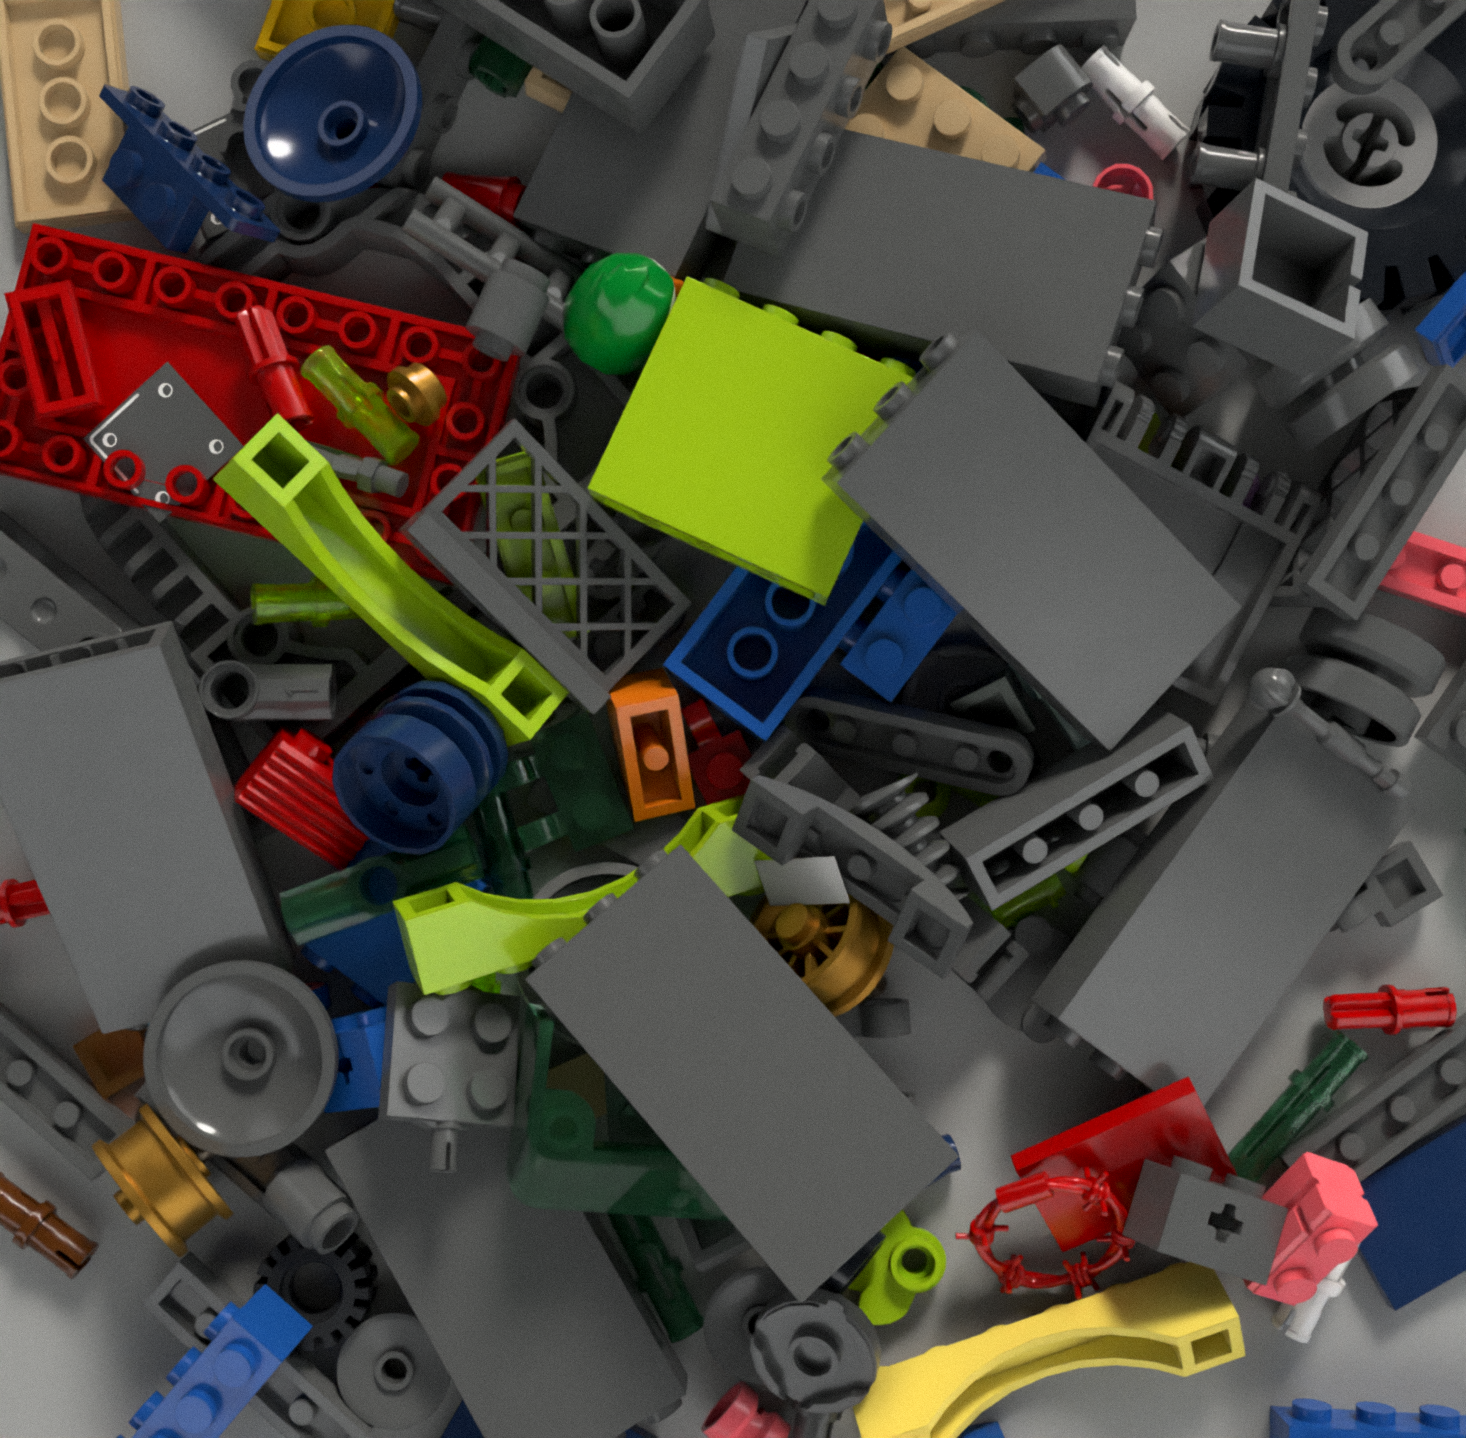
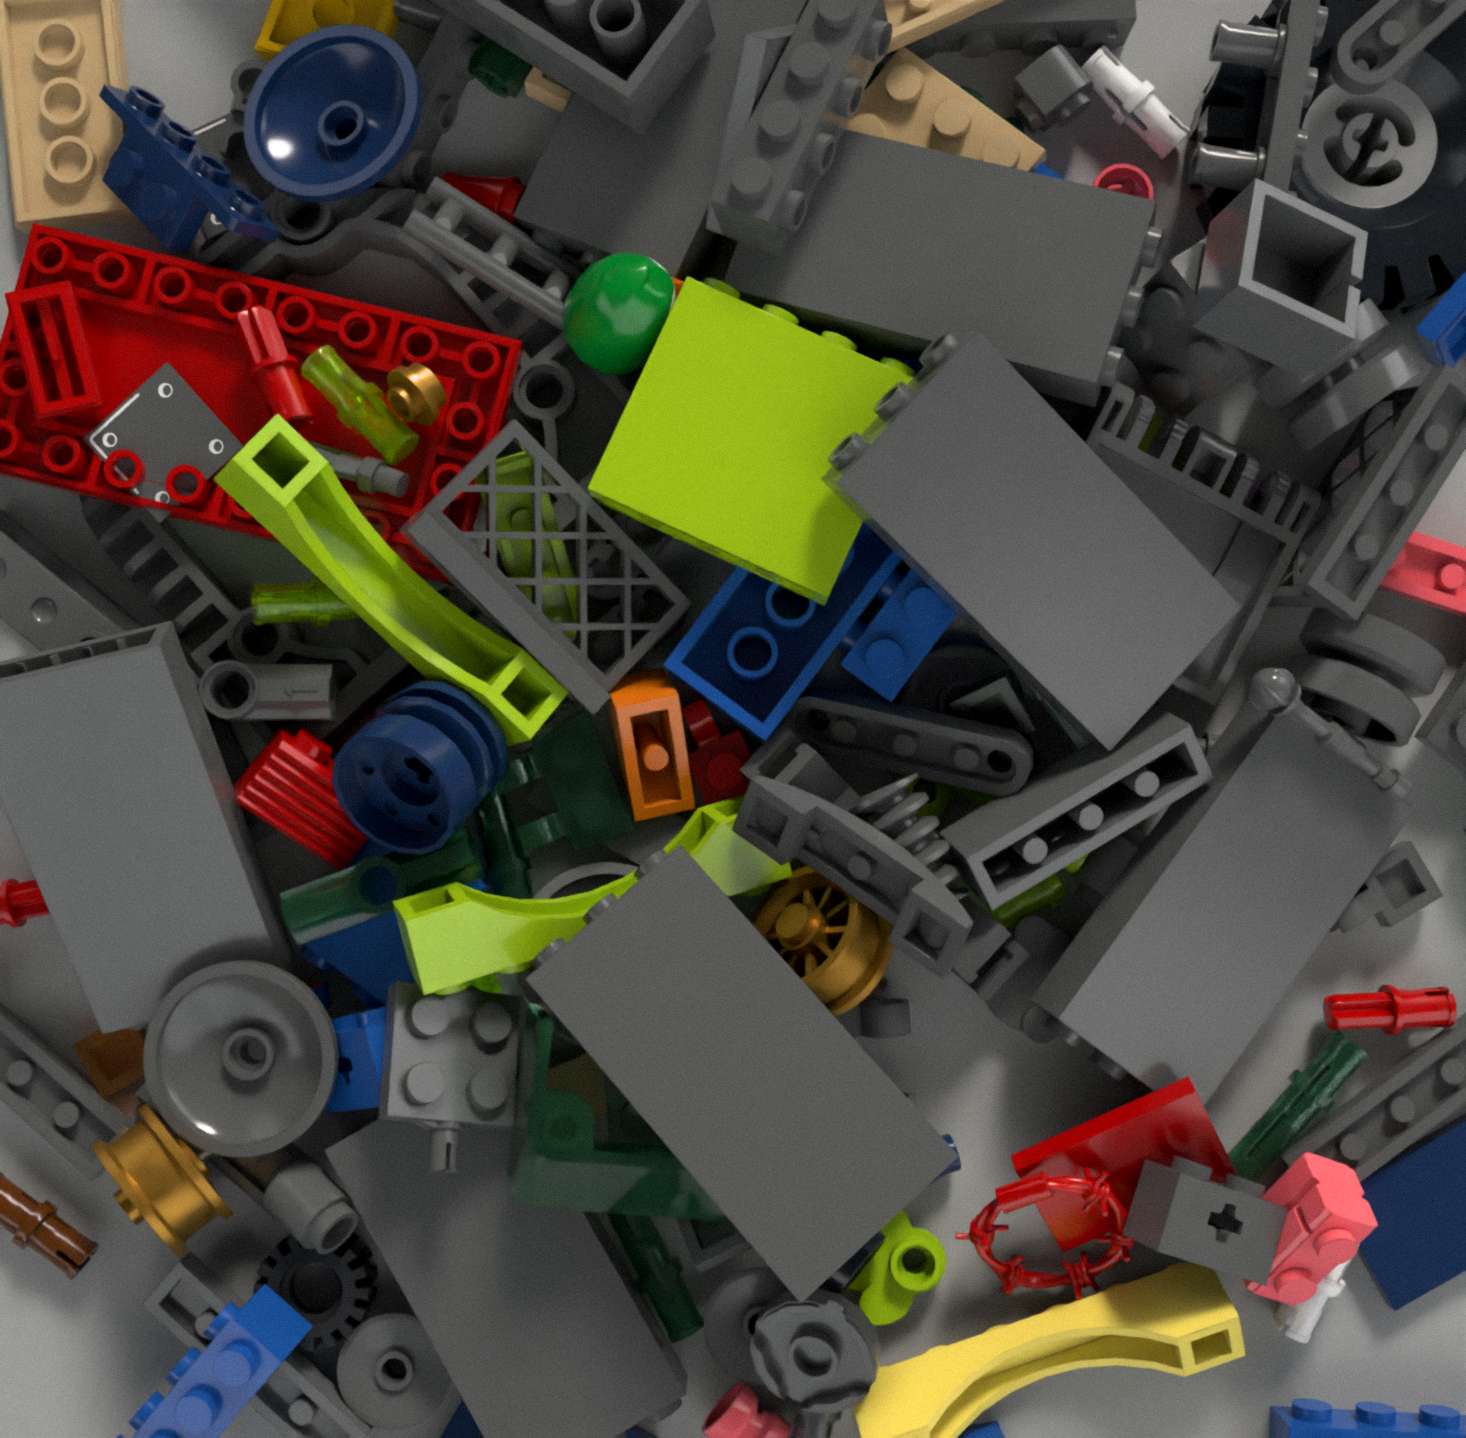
dark grey brick [466,258,551,362] -> none
white sticker [755,856,850,906] -> none

